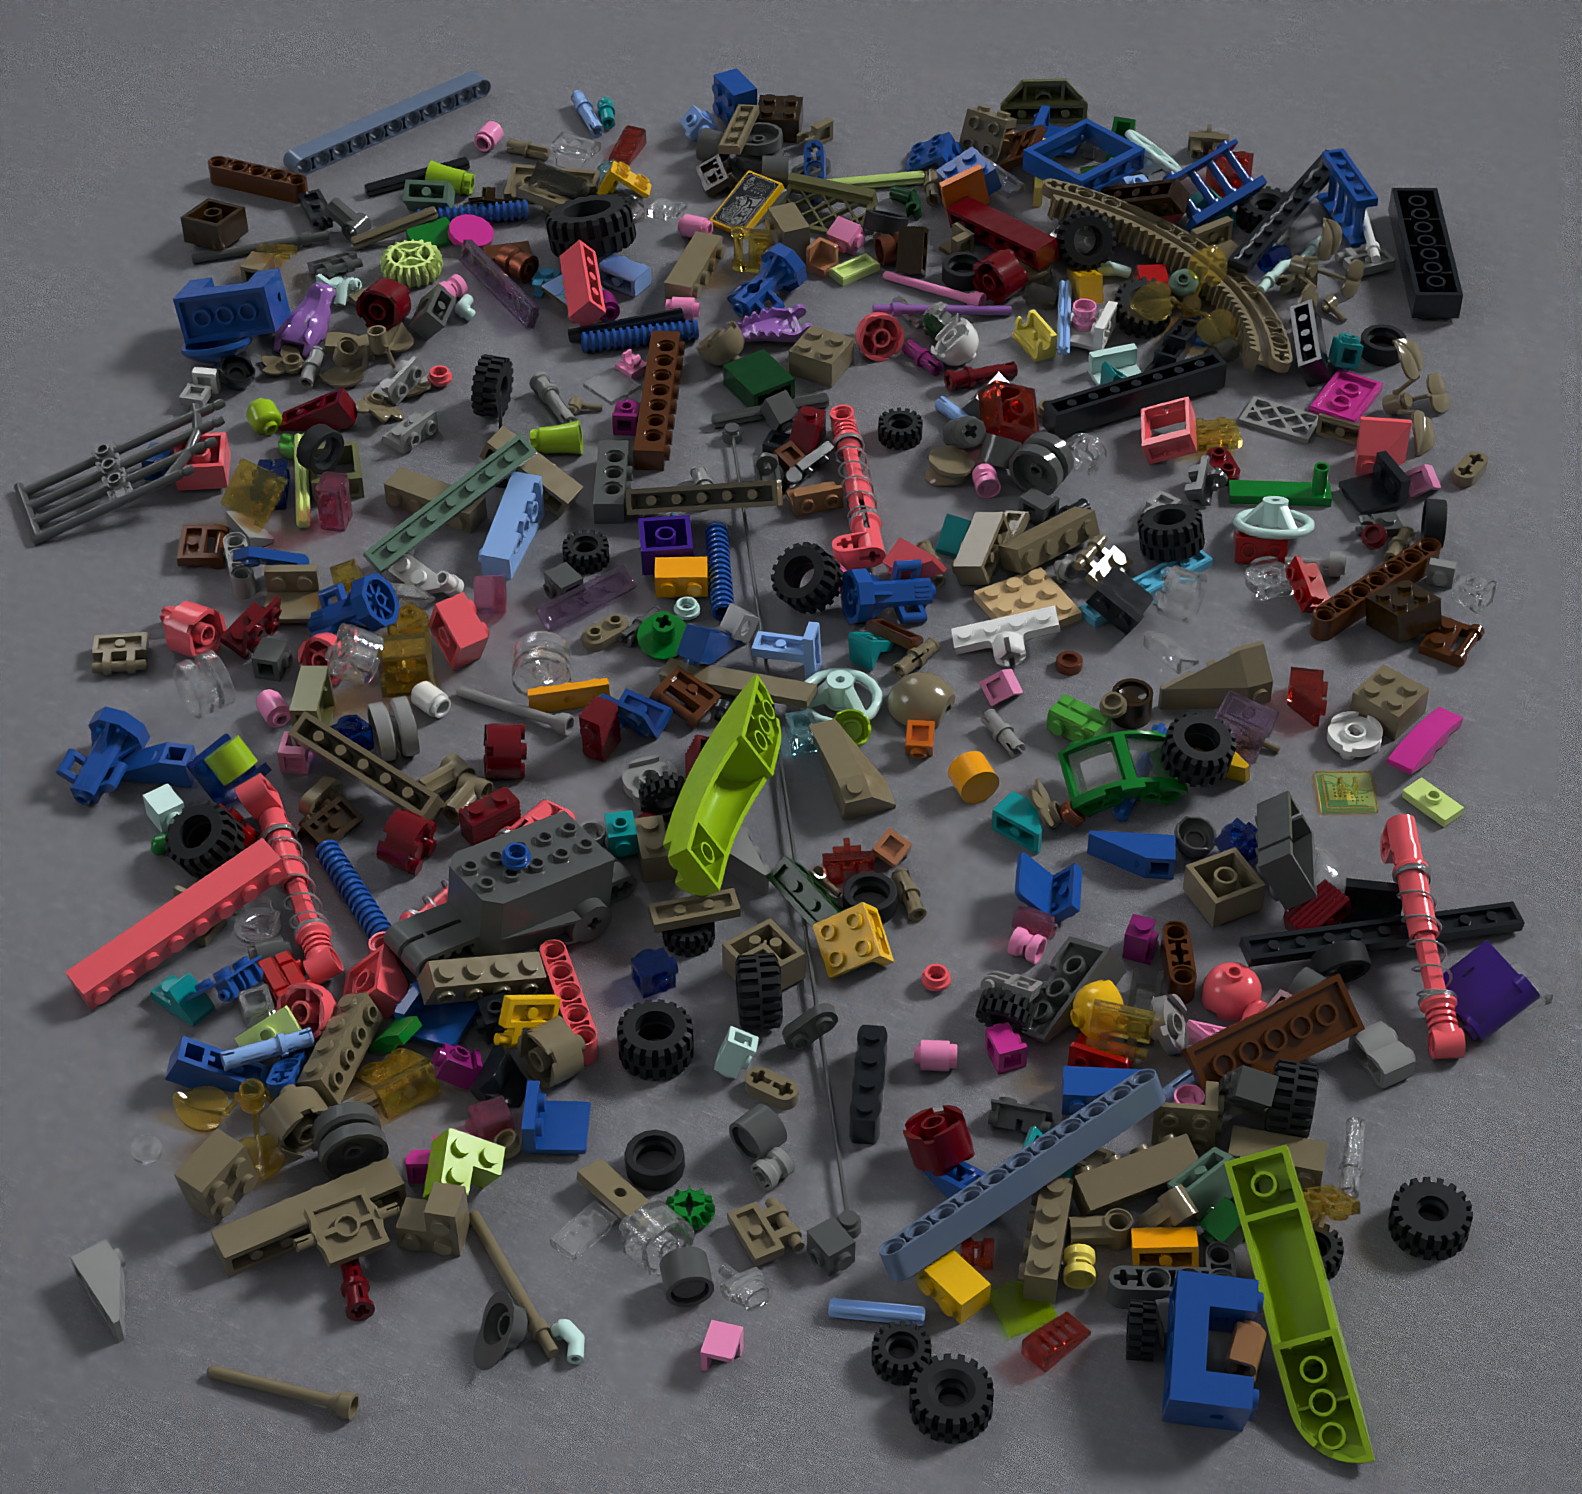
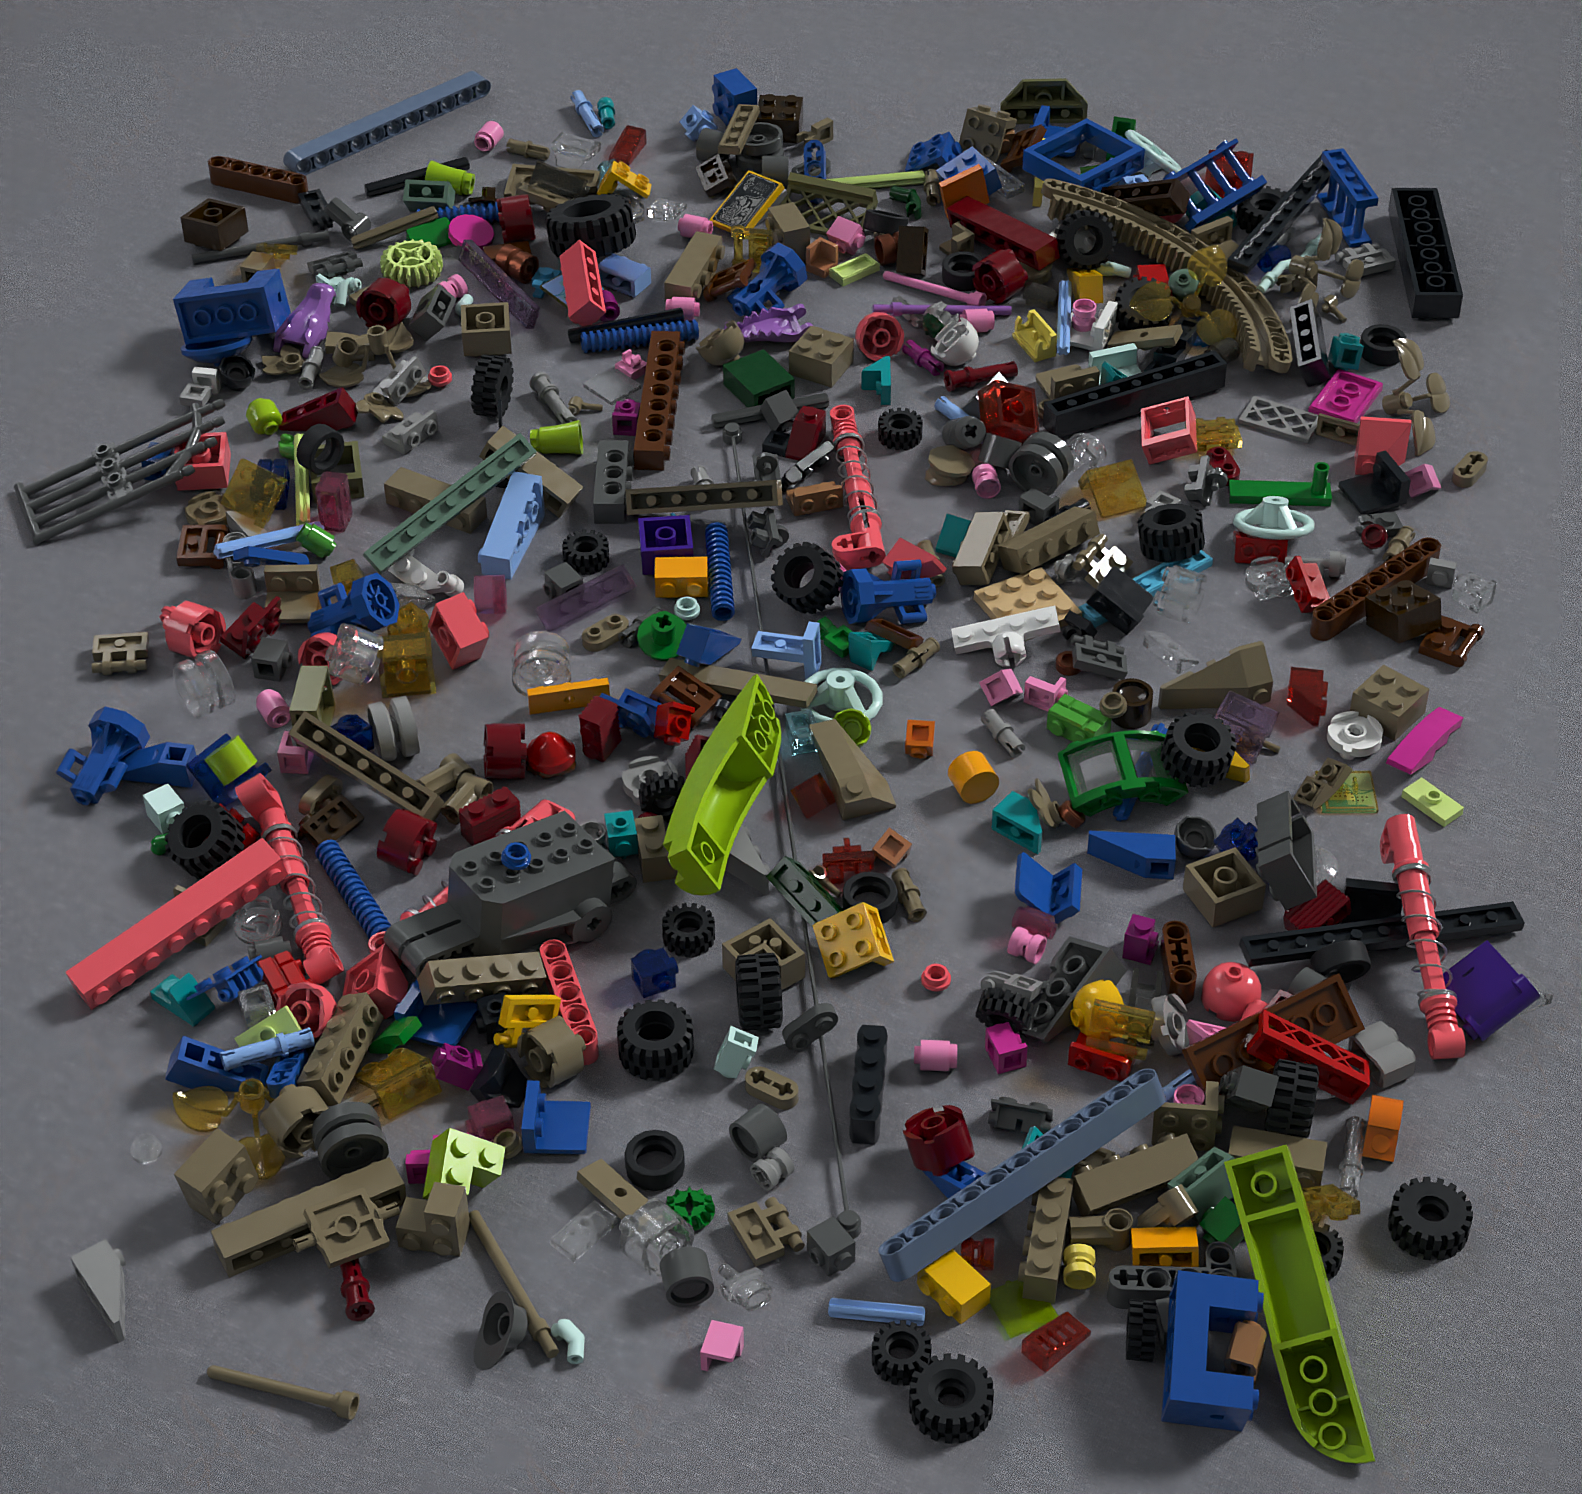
white brick [411,681,451,718] -> none
light grey piece [456,687,575,736] -> none
dark tan plate [648,888,741,933] -> none
light grey bracket [720,603,760,642] -> none
reddish brown plate [773,440,806,472] -> none
dark tan cylinder [887,672,955,729] -> none
blue slope [1062,1066,1156,1115] -> none
dark tan hips [1187,125,1229,160] -> none
white bar [1363,209,1381,264] -> none
black tyre [1421,499,1447,548] -> none
none -> dark tan tile [185,491,236,525]
none -> light blue axle [213,521,324,559]
none -> bright green brick [296,522,336,558]
none -> dark tan brick [461,302,512,357]
none -> dark red brick [496,194,536,244]
none -> red hair [526,732,576,779]
none -> red brick [654,701,695,746]
none -> reddish brown plate [703,258,757,302]
none -> dark grey hips [746,508,789,558]
none -> clear red panel [790,772,835,818]
none -> green plate [817,616,853,658]
none -> teal slope [861,356,891,405]
none -> bright pink brick [959,308,995,333]
none -> bright pink bracket [1024,676,1068,712]
none -> dark tan bracket [1035,364,1100,400]
none -> black tile [1062,610,1098,640]
none -> dark grey plate [1071,634,1128,680]
none -> clear yellow bracket [1078,459,1147,518]
none -> dark tan tile [1107,324,1183,351]
none -> red fence [1247,1009,1370,1105]
none -> dark tan slope [1293,757,1353,809]
none -> orange brick [1362,1095,1404,1162]

